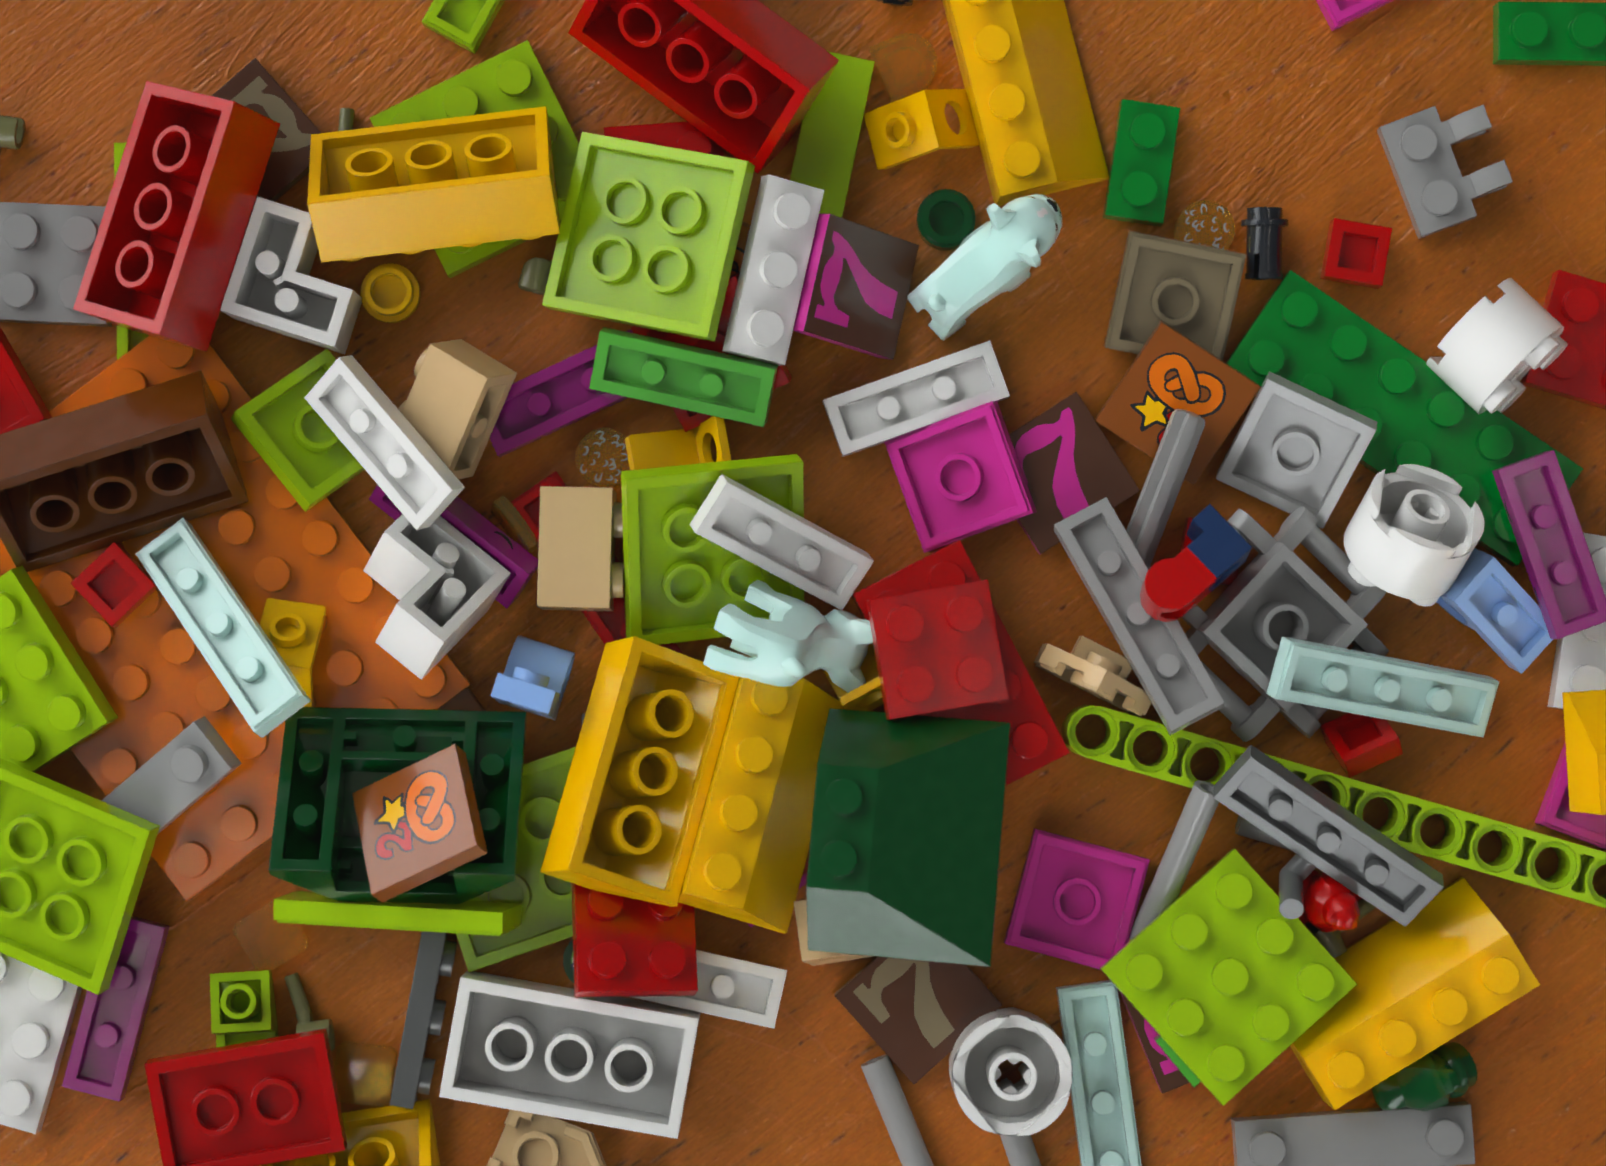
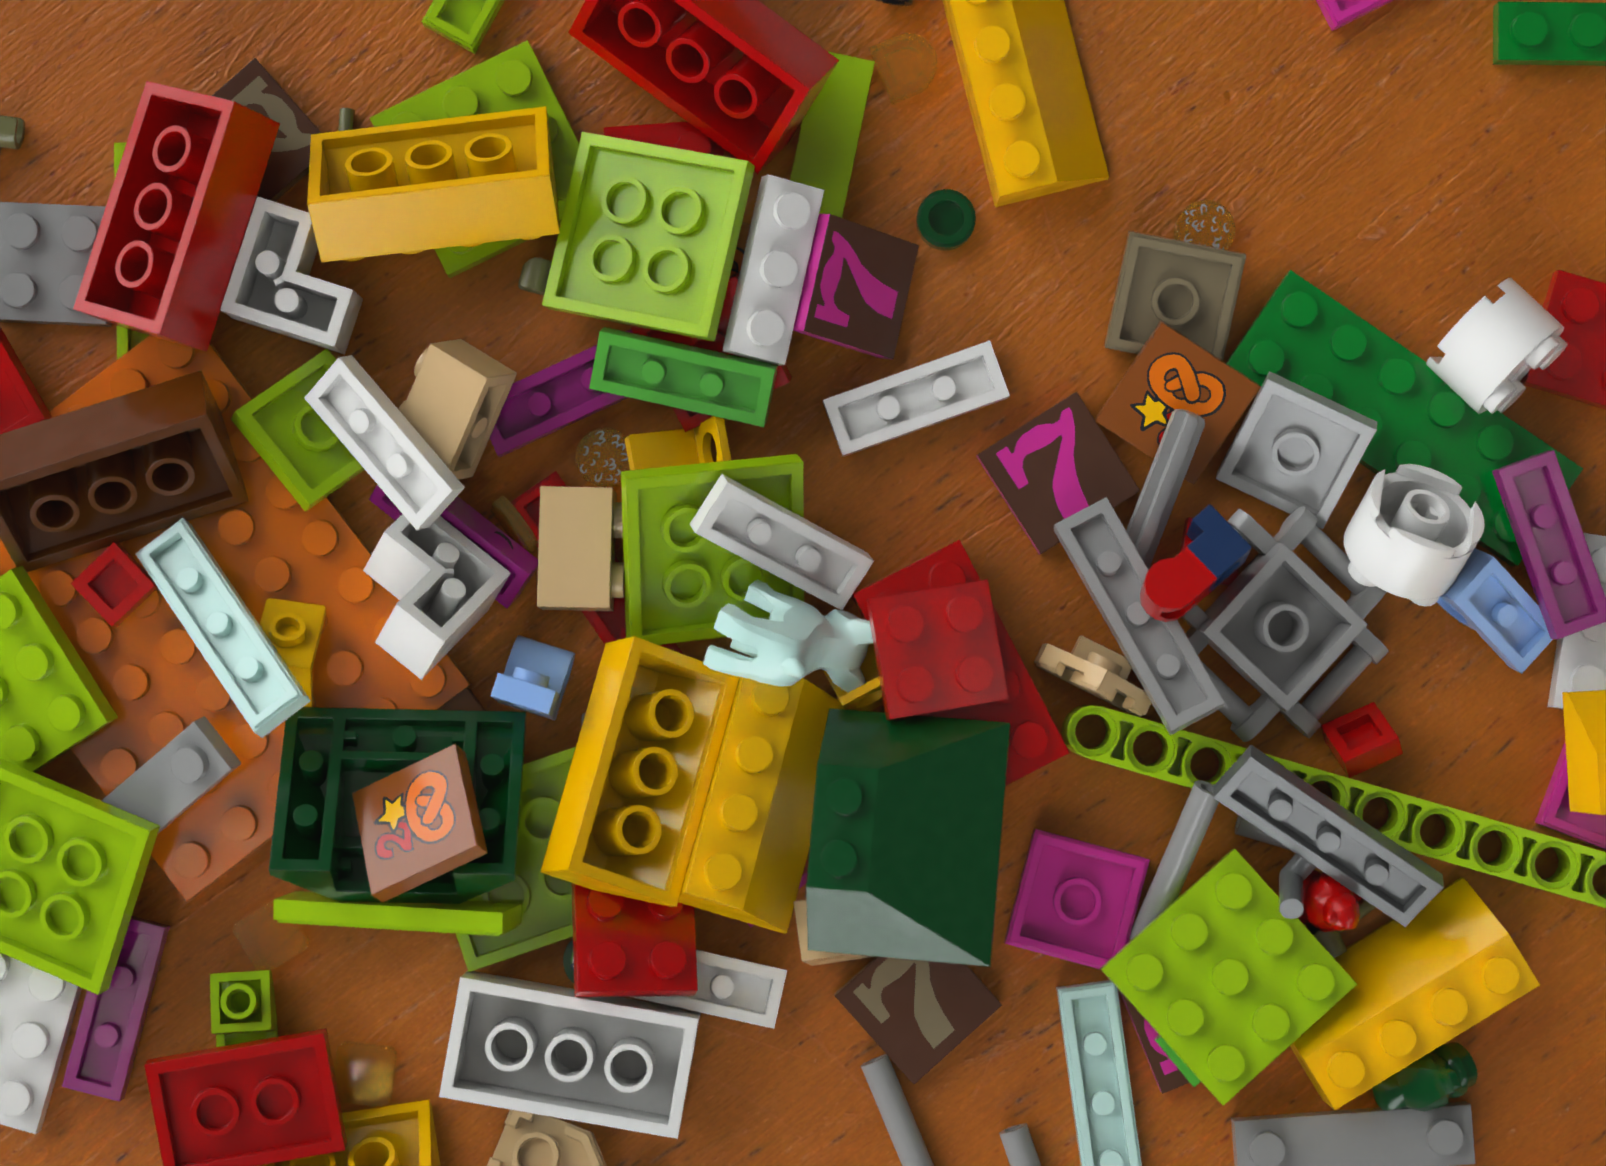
olive hand [284,973,335,1051] -> none
yellow plate [361,263,420,323] -> none
dark grey plate [390,931,457,1109] -> none
yellow bracket [864,89,979,170] -> none
dark pink tile [885,401,1037,553] -> none
light aqua animal [907,194,1063,341] -> none
white brick [948,1007,1072,1136] -> none
green plate [1103,99,1180,227] -> none
black pin [1241,207,1288,280] -> none
light aqua tile [1266,636,1500,738] -> none
red plate [1320,218,1392,289] -> none
light grey plate [1377,105,1513,239] -> none

